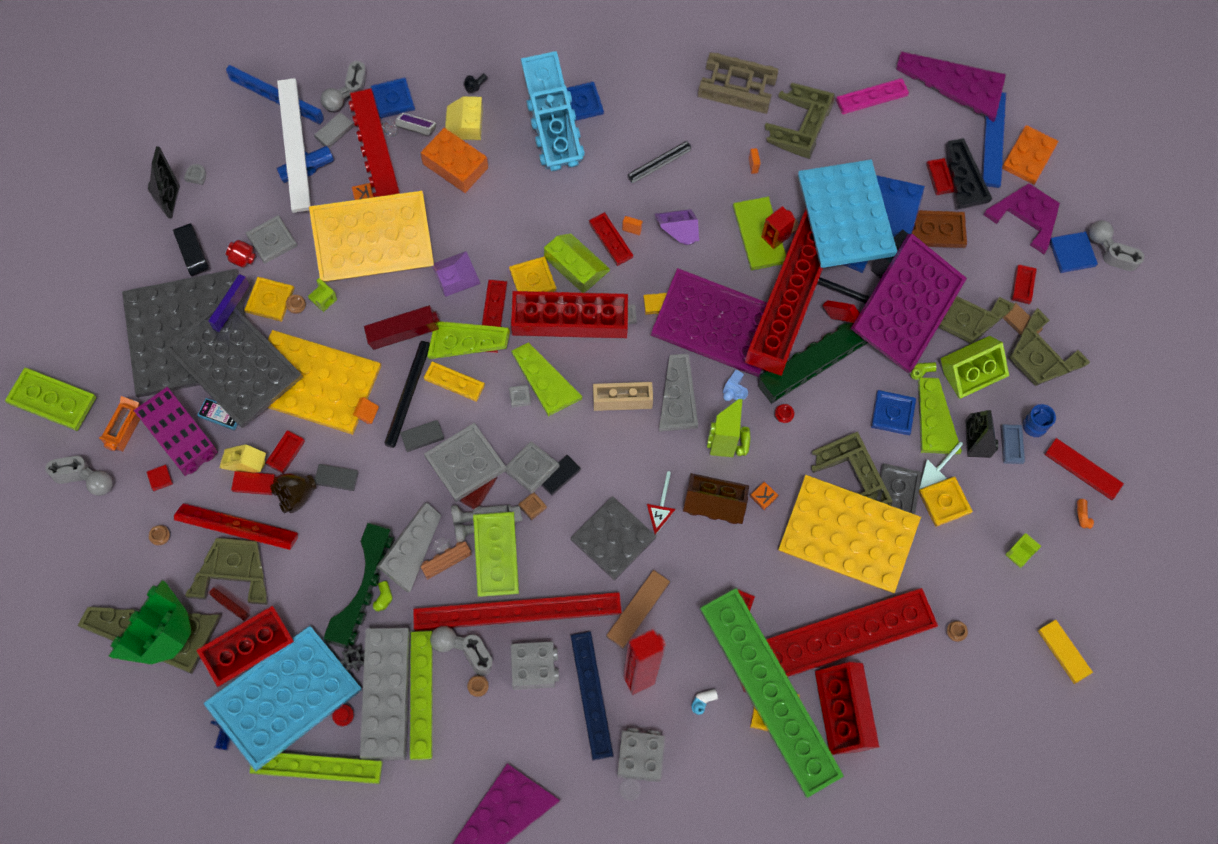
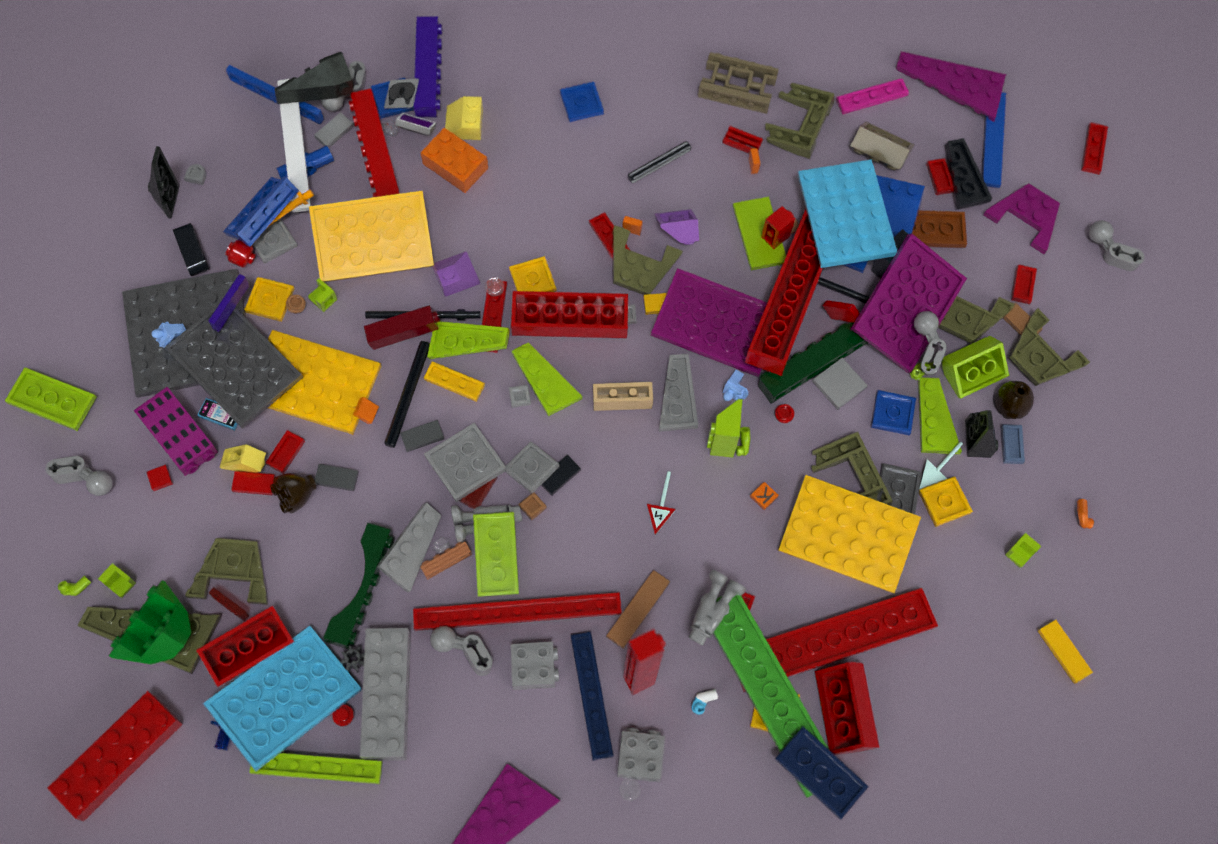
orange window [99,396,140,452] -> none
medium nougat plate [149,525,170,546] -> none
red tile [174,503,298,550] -> none
orange tile [351,183,373,200] -> none
lime arm [373,581,392,612] -> none
lime plate [410,631,433,760] -> none
black plate [464,73,488,93] -> none
medium nougat plate [467,675,489,697] -> none
medium azure wedge [520,51,585,171] -> none
lime slope [544,233,610,293] -> none
flat silver plate [571,496,656,581] -> none
reddish brown slope [683,473,749,524] -> none
medium nougat plate [947,621,968,642] -> none
orange plate [1002,125,1059,185] -> none
blue wheel [1023,404,1056,437] -> none
red tile [1044,438,1124,500] -> none
blue tile [1050,232,1098,273] -> none
none -> red brick [47,691,183,821]
none -> lime arm [58,576,92,596]
none -> lime panel [98,563,136,598]
none -> light blue piece [151,322,186,348]
none -> blue fence [223,177,299,247]
none -> light orange sword [267,189,314,228]
none -> pearl dark grey wedge [275,52,353,104]
none -> black bar [365,309,481,321]
none -> sticker [384,79,419,108]
none -> dark purple brick [414,16,442,118]
none -> clear plate [485,277,504,296]
none -> olive wing [612,225,683,295]
none -> light grey piece [688,570,746,646]
none -> red tile [723,126,763,154]
none -> dark blue tile [775,726,869,820]
none -> light grey tile [812,358,868,410]
none -> dark tan slope [851,121,915,170]
none -> light grey beam [914,311,947,375]
none -> dark brown piece [994,380,1034,419]
none -> red tile [1081,122,1108,175]

